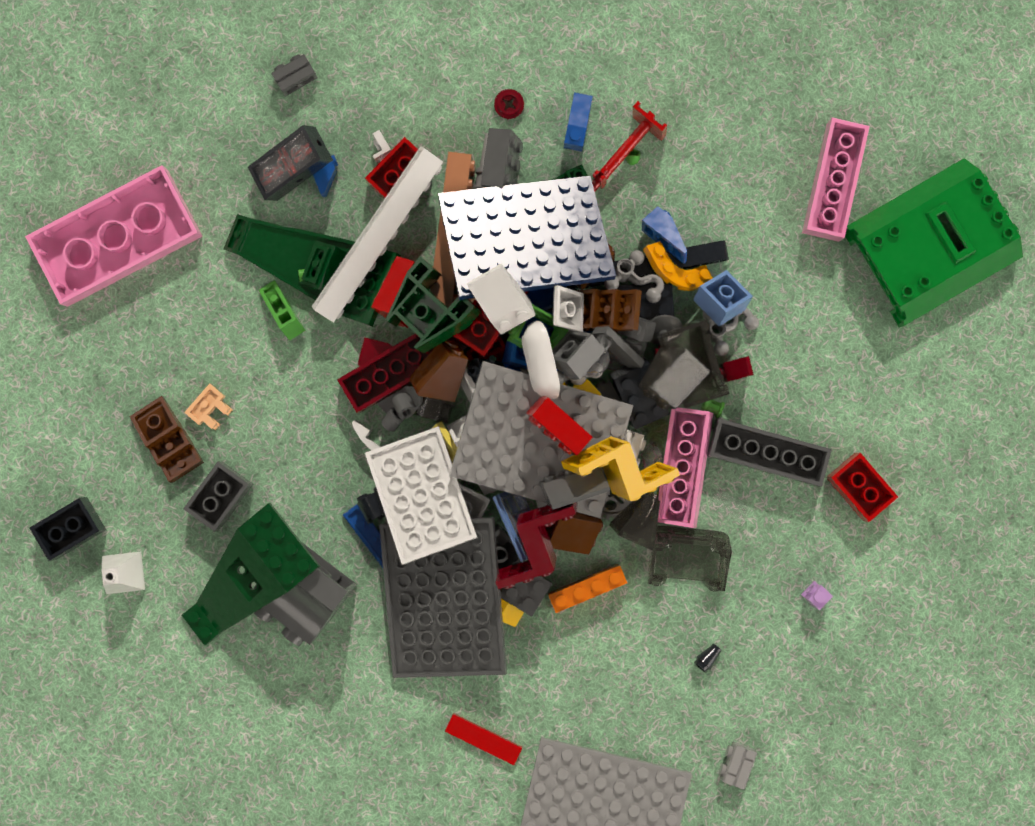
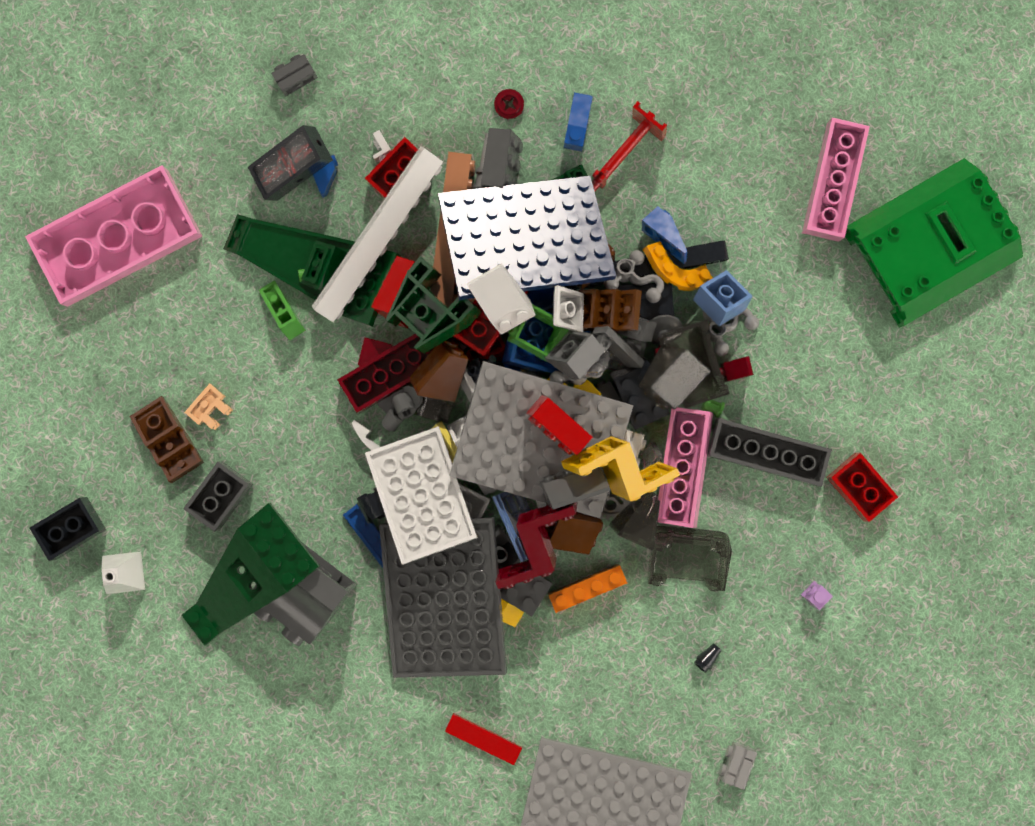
white brick [522,321,560,400] -> none
bright green hinge [625,149,641,165] -> none

